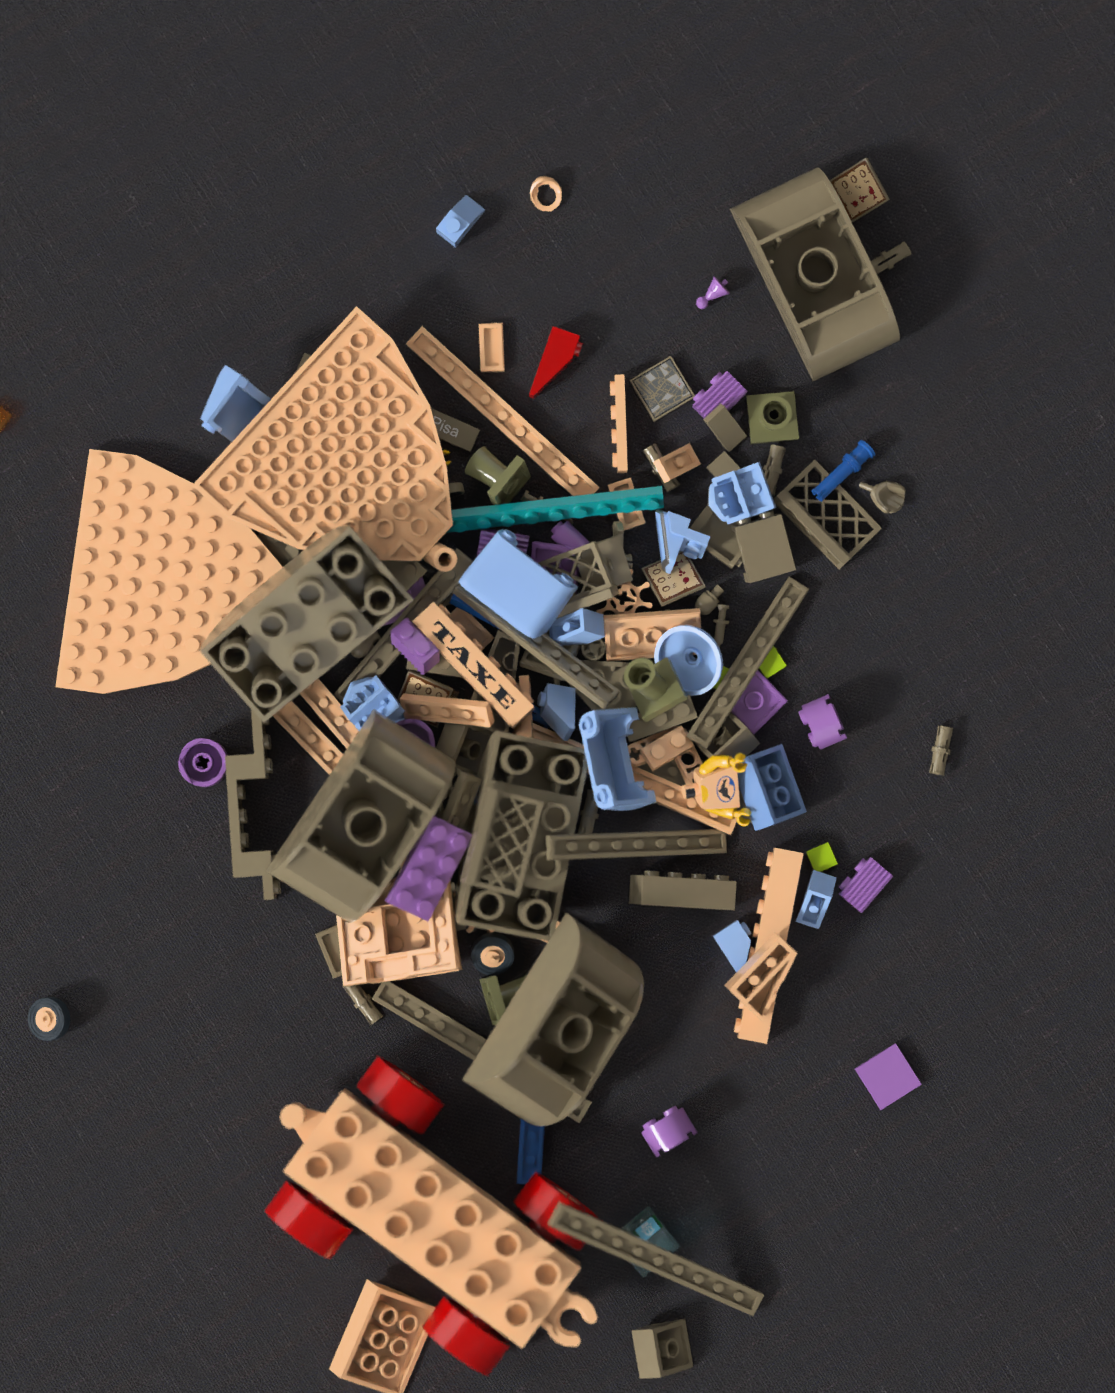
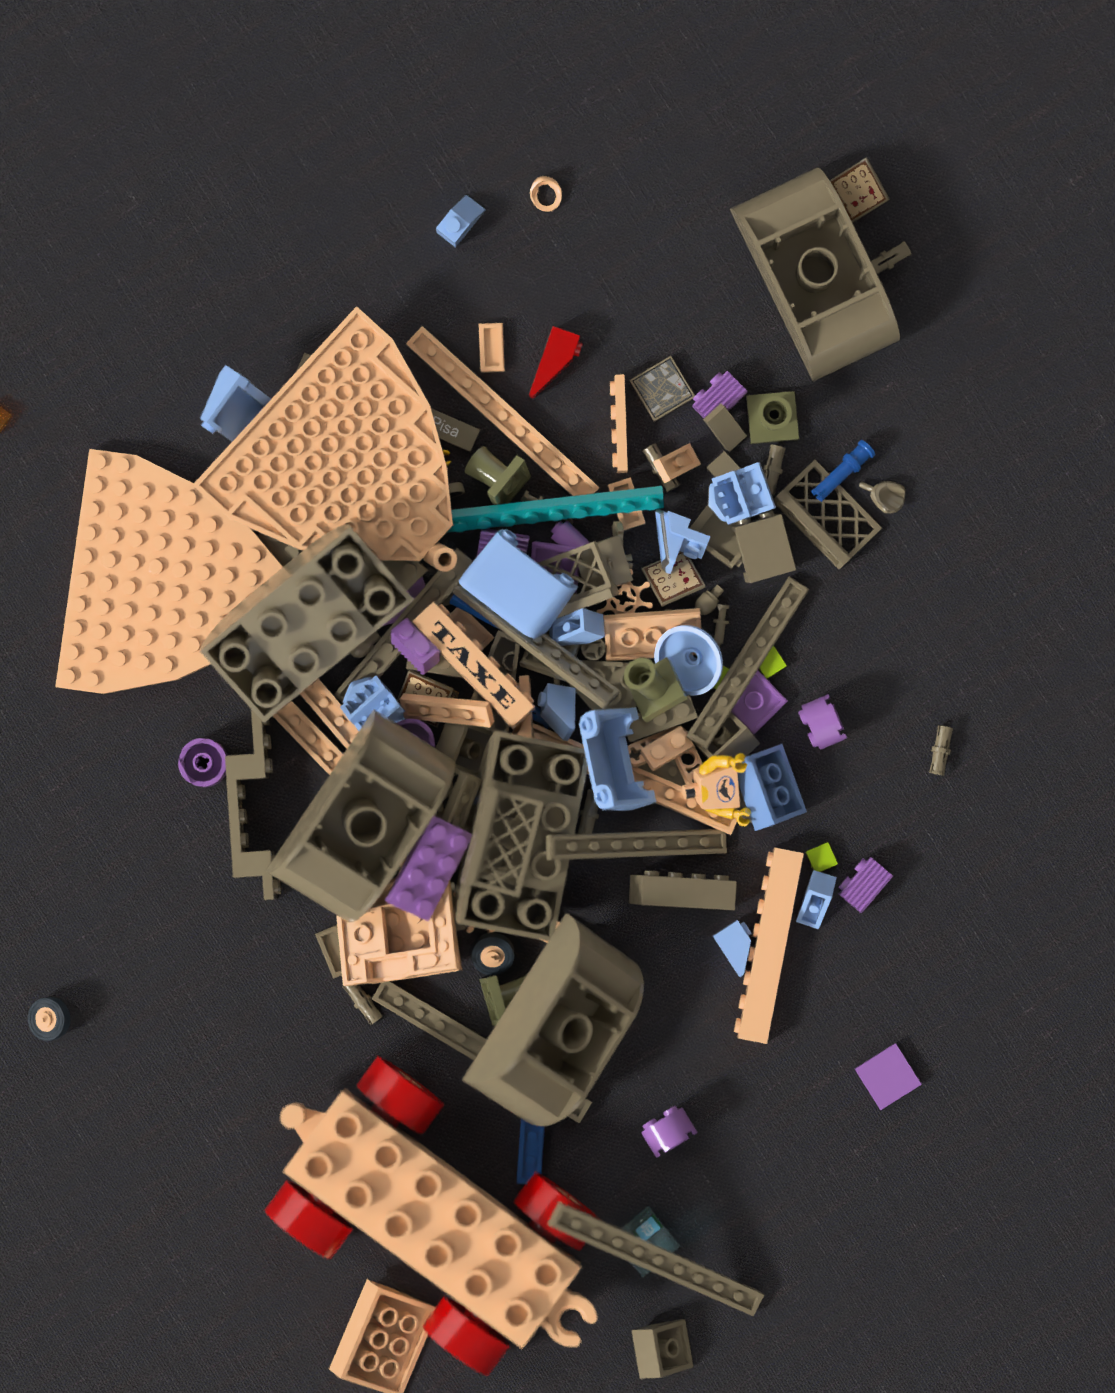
medium lavender piece [696,276,730,309] -> none
light nougat wedge [724,933,797,1023] -> none

